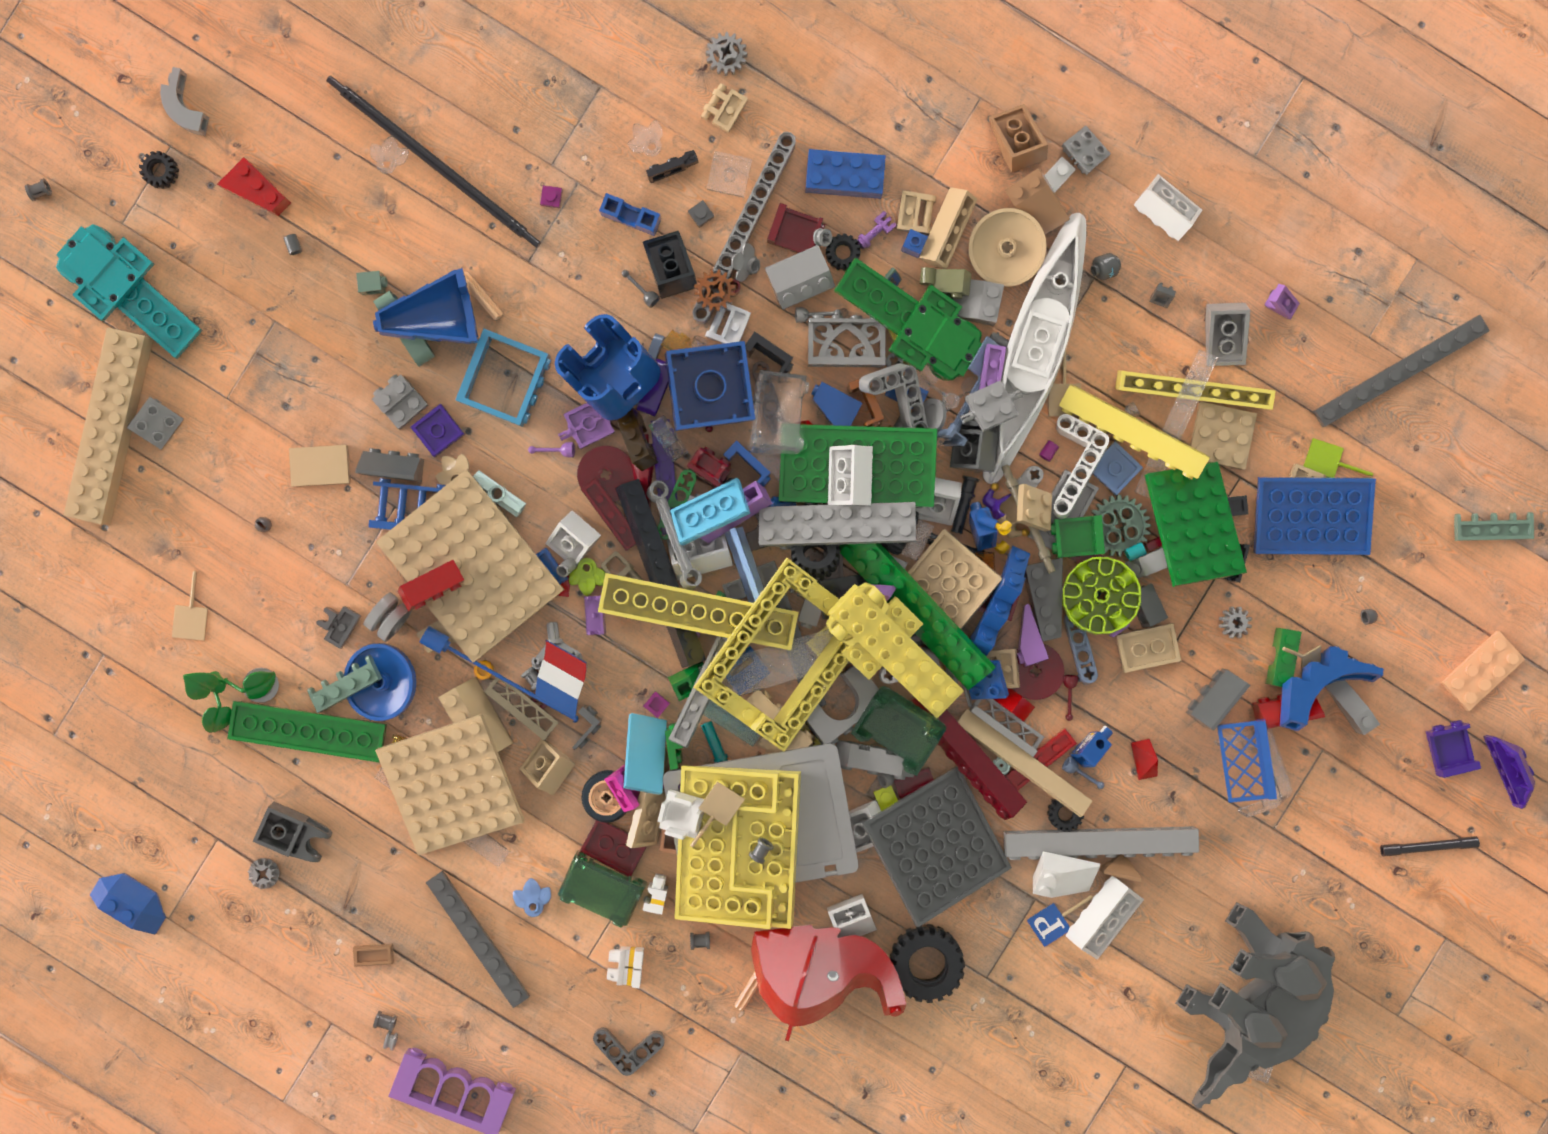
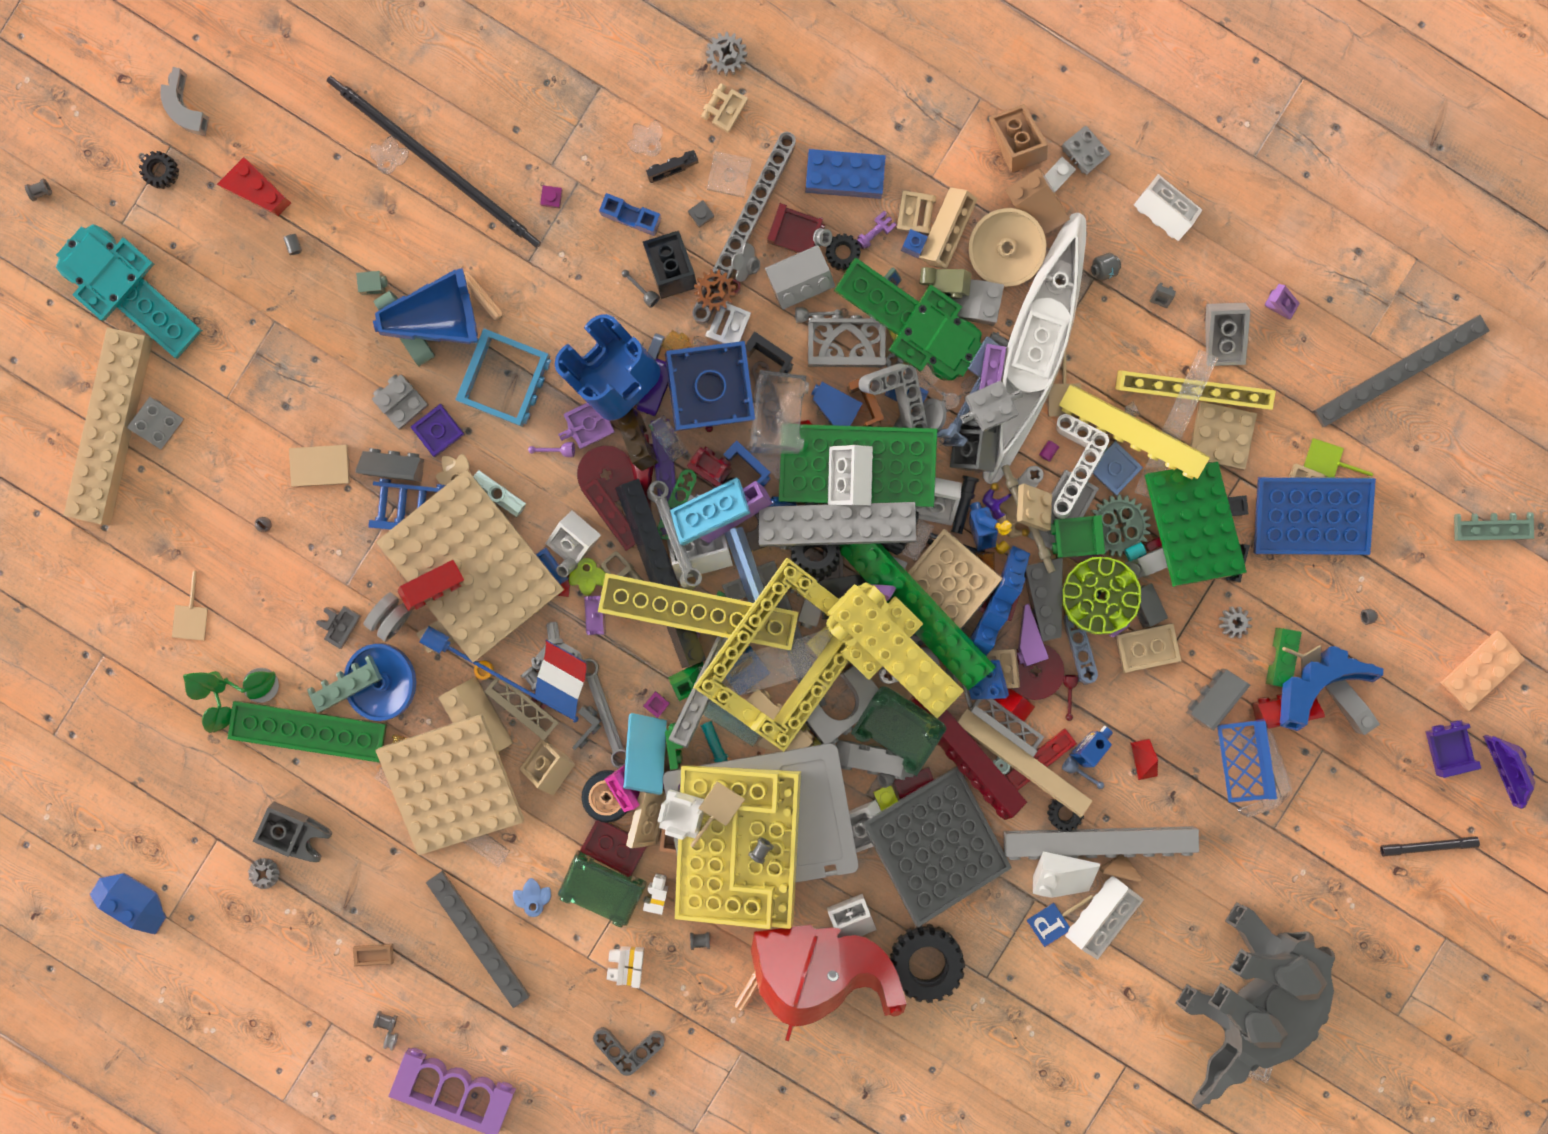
none -> light grey piece [583,658,626,768]

